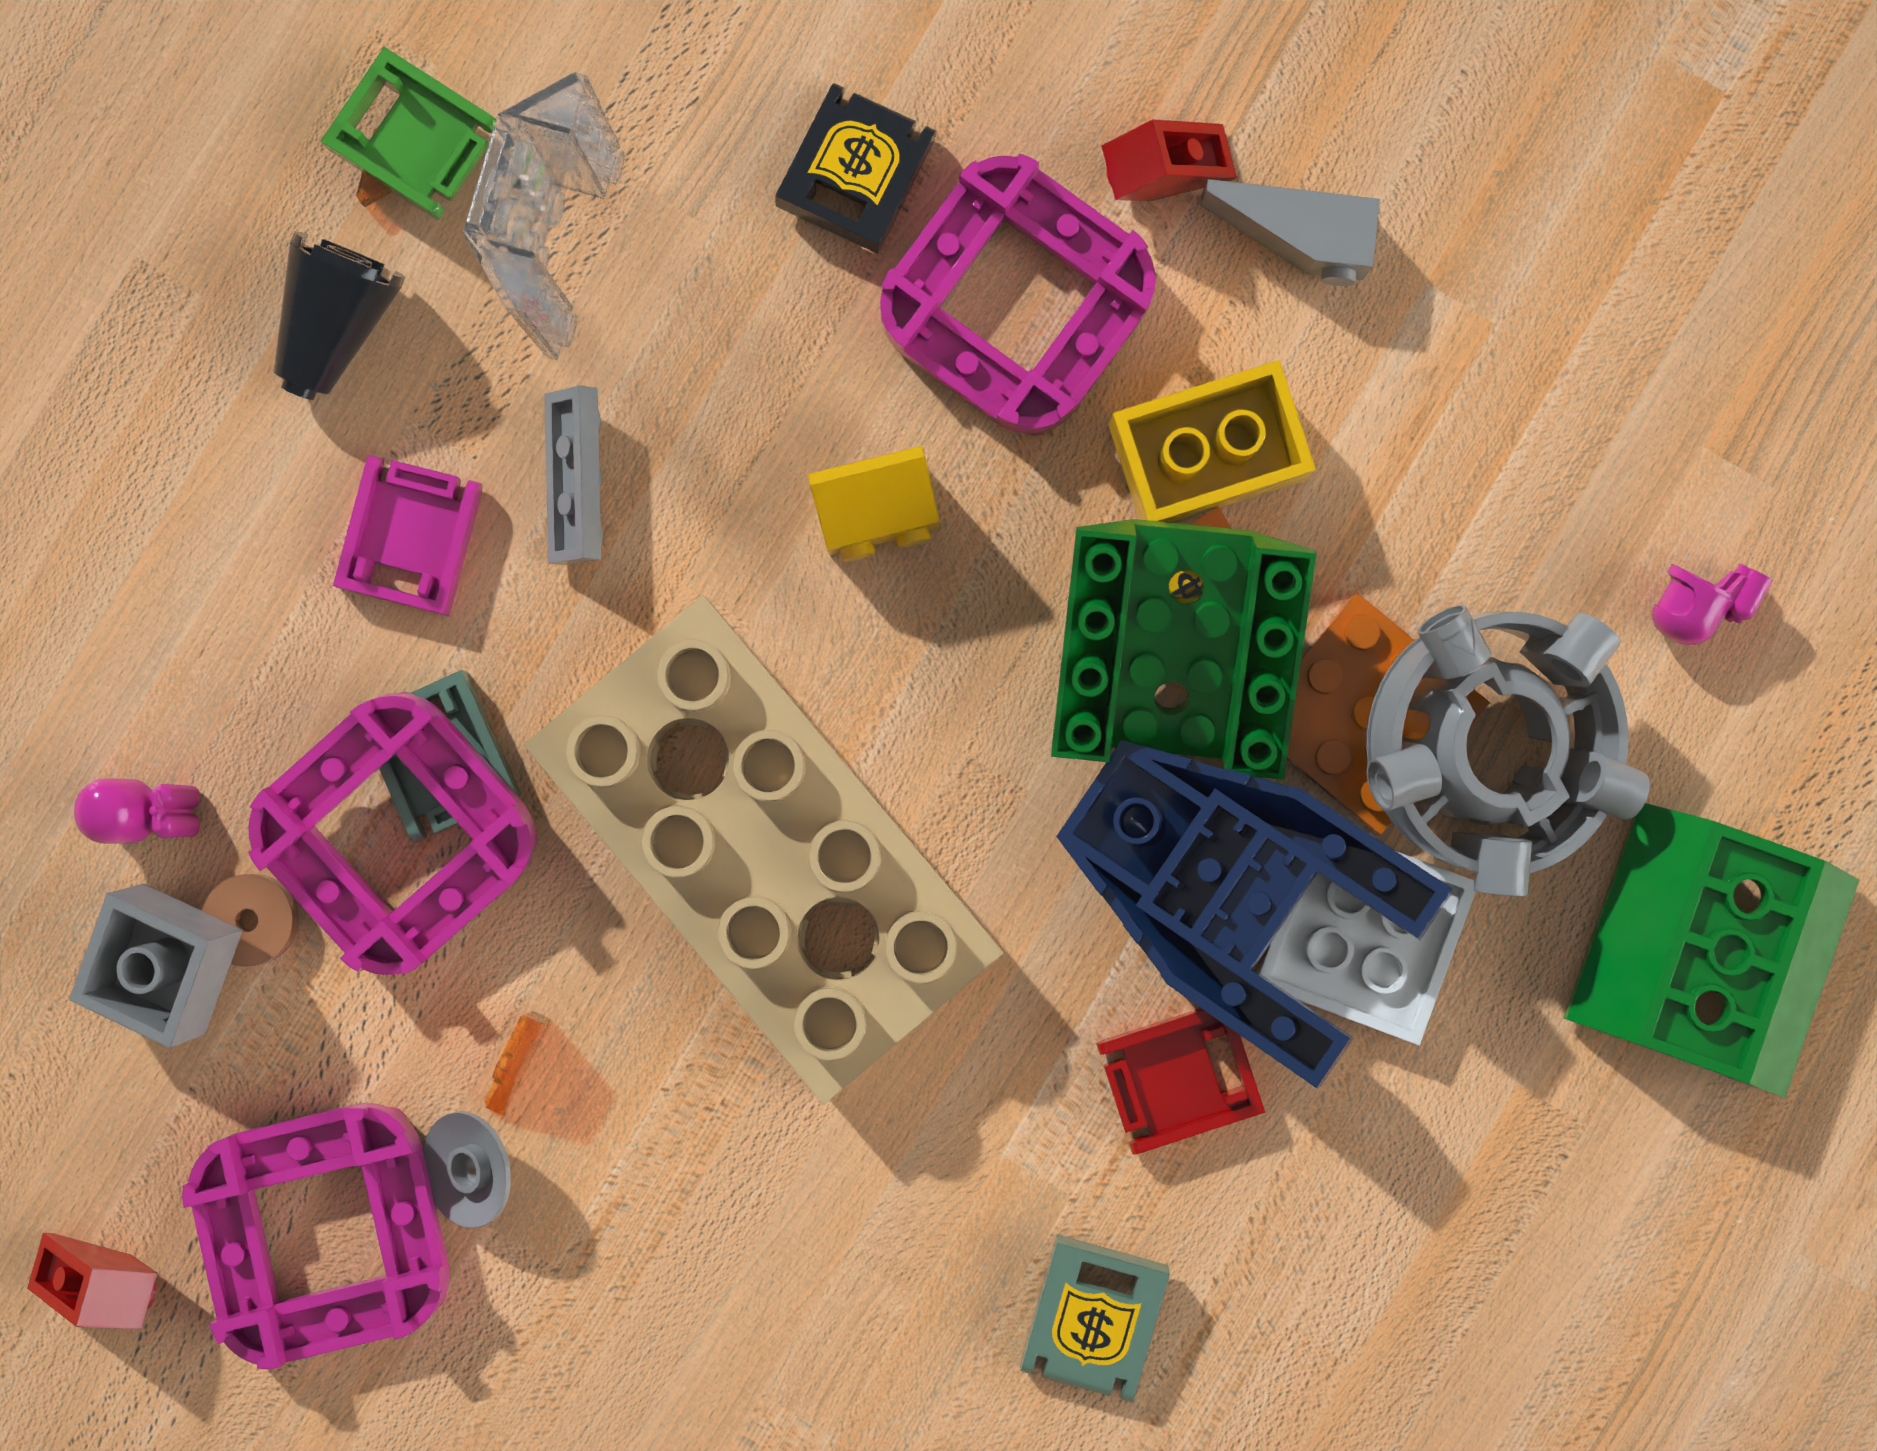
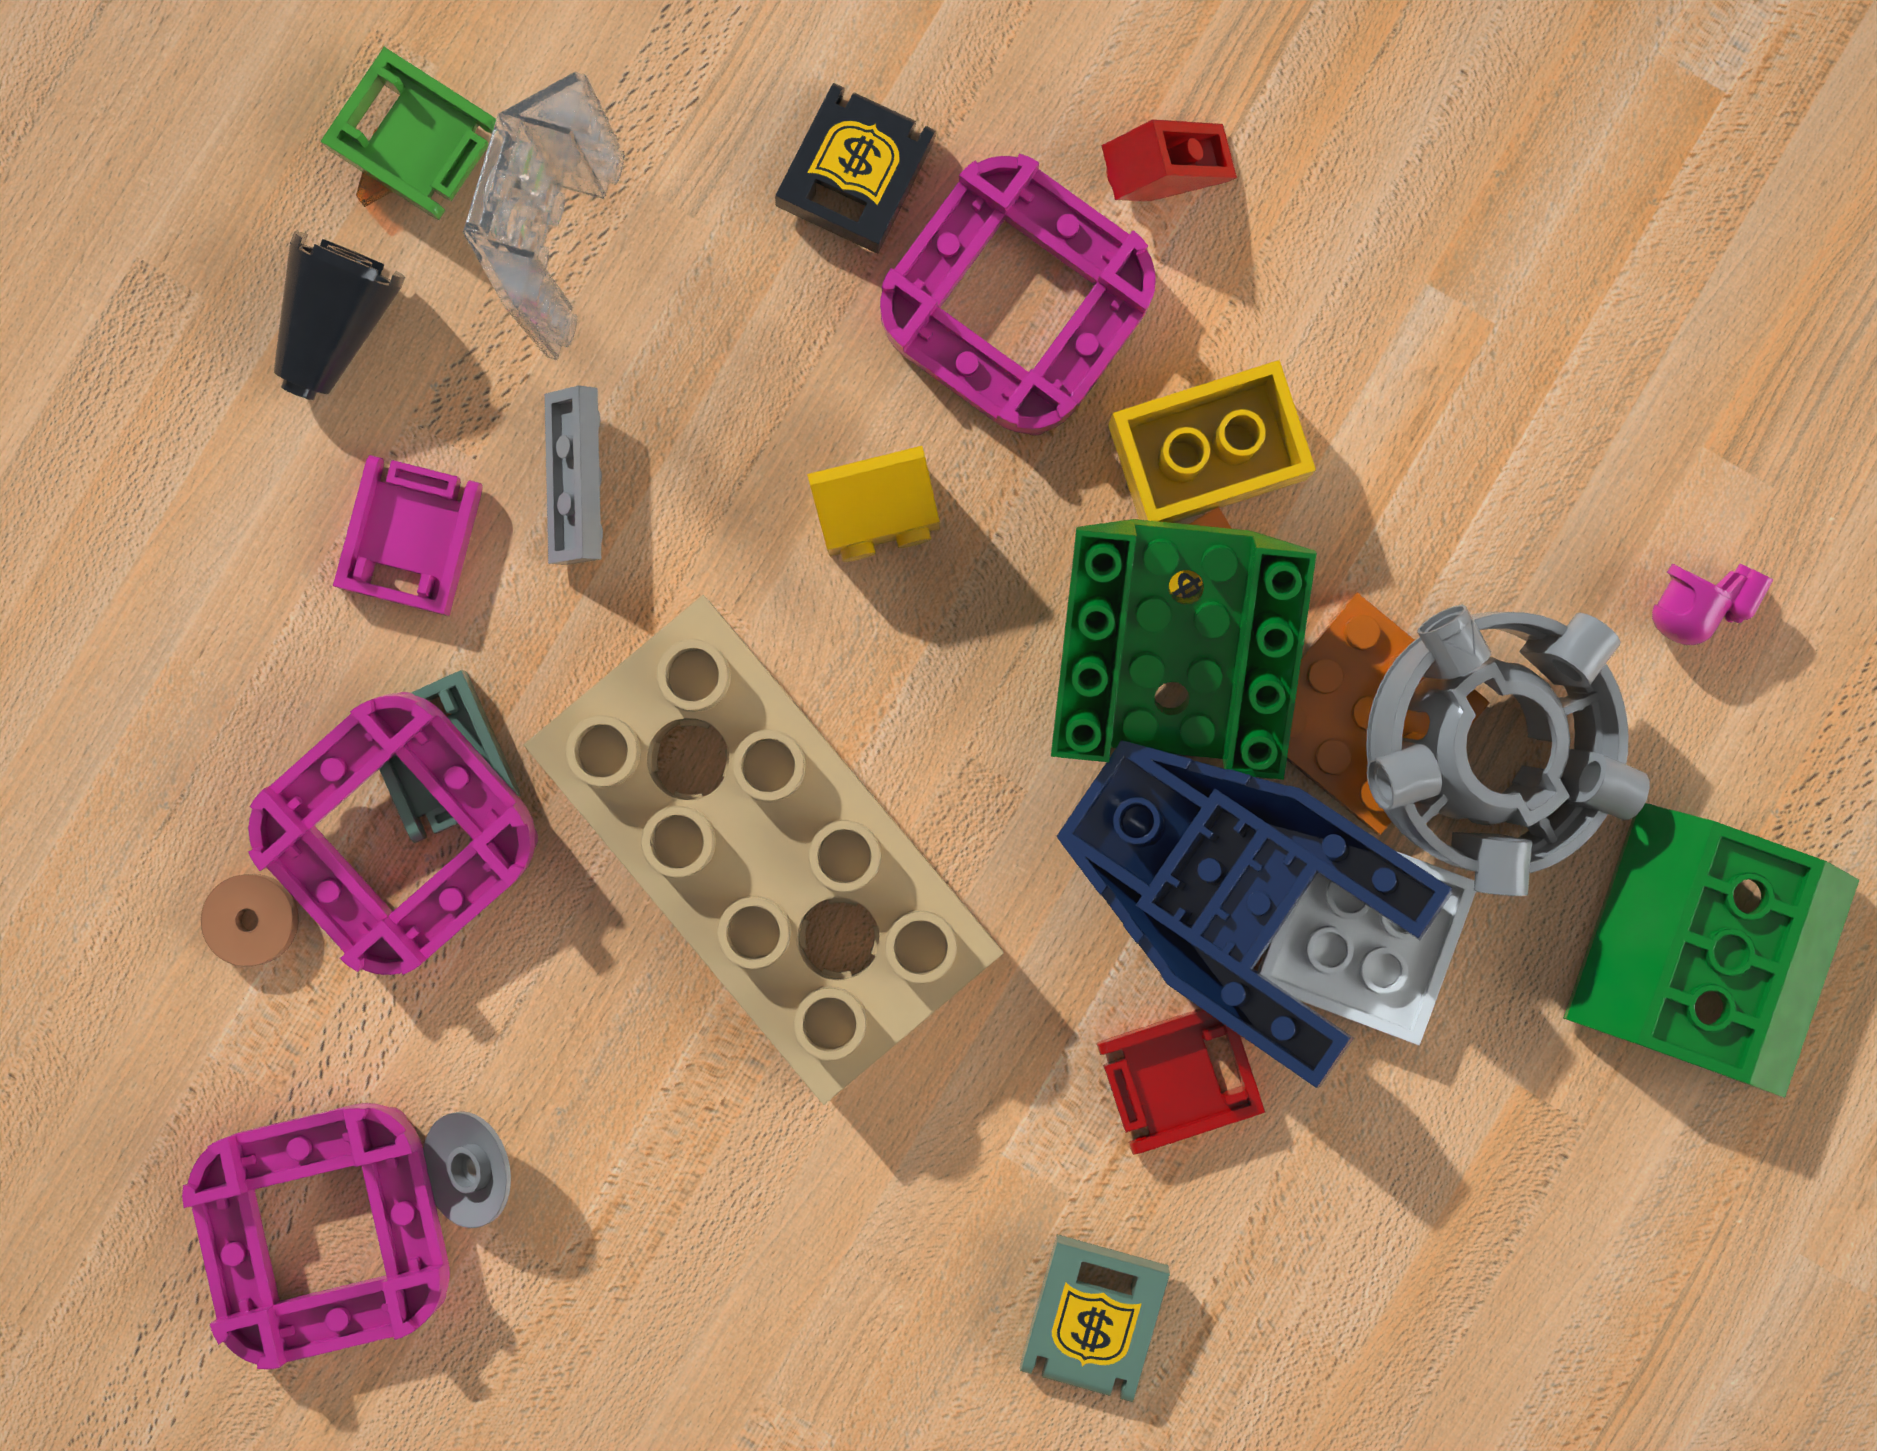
red slope [27,1233,157,1330] -> none
light grey brick [69,884,243,1048] -> none
dark pink piece [74,778,200,844] -> none
clear orange tile [484,1011,551,1116] -> none
light grey slope [1201,179,1380,286] -> none

